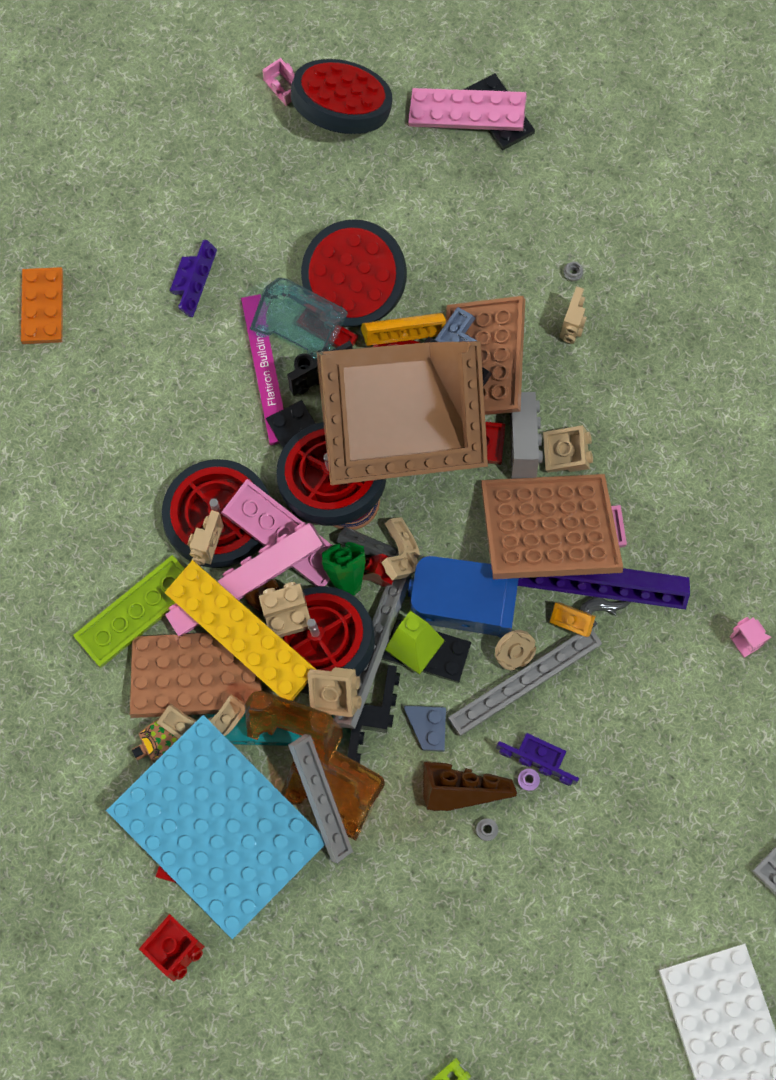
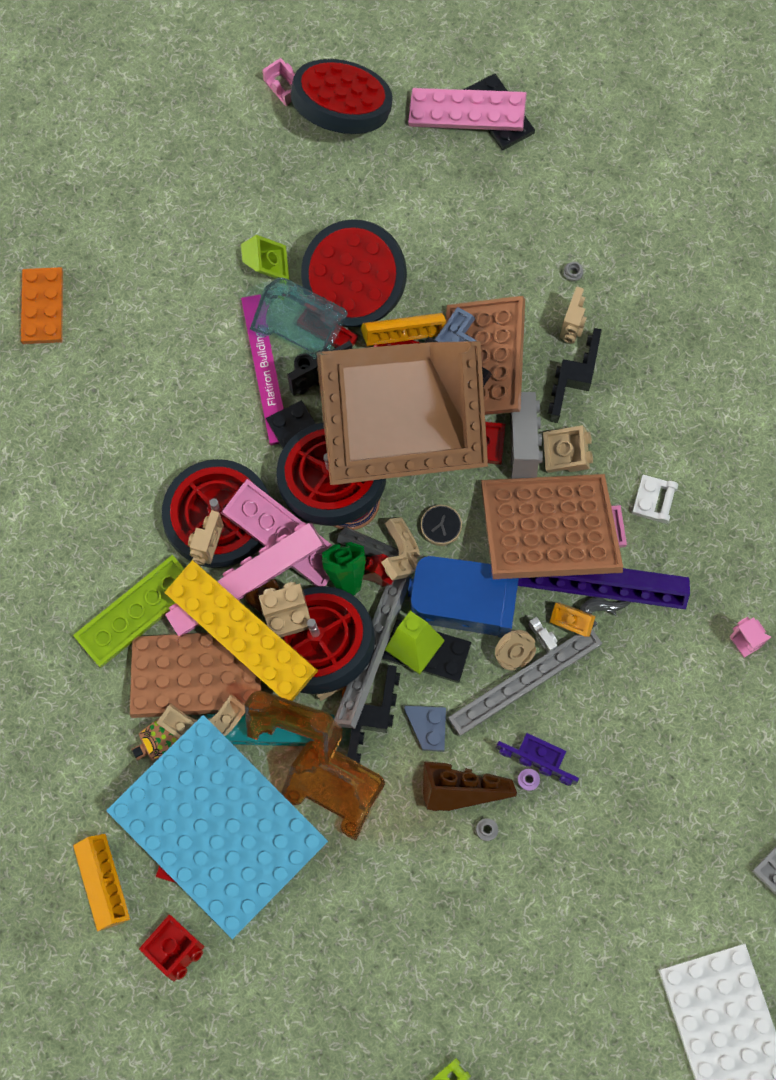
dark purple bracket [170,240,217,317] -> none
light grey plate [289,734,353,863] -> none
tan plate [307,667,362,717] -> none
none -> light orange brick [73,834,130,931]
none -> lime slope [241,235,289,282]
none -> black tile [421,505,462,546]
none -> white plate [528,617,557,653]
none -> black bracket [547,328,602,423]
none -> white plate [632,475,678,524]

